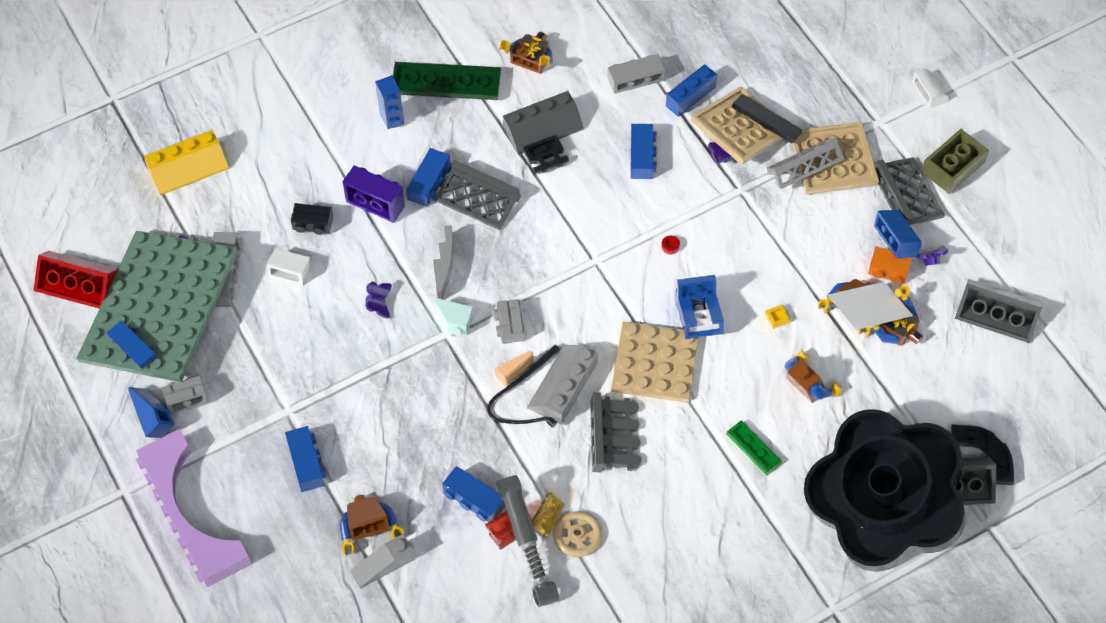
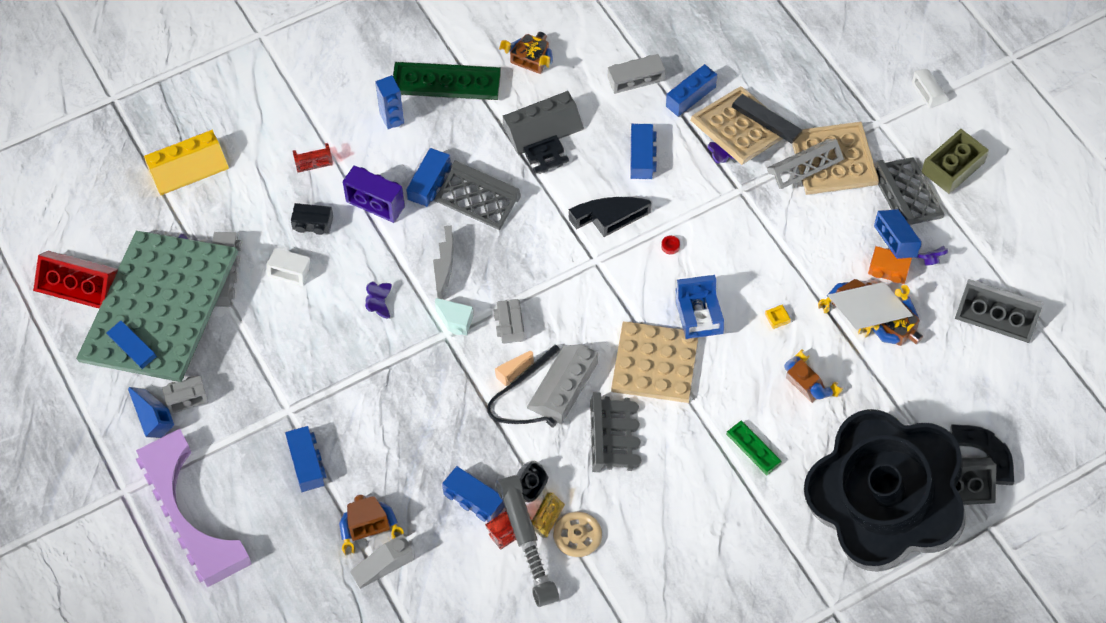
none -> clear red hinge [292,143,333,173]
none -> black piece [517,461,549,503]
none -> black slope [568,197,652,237]

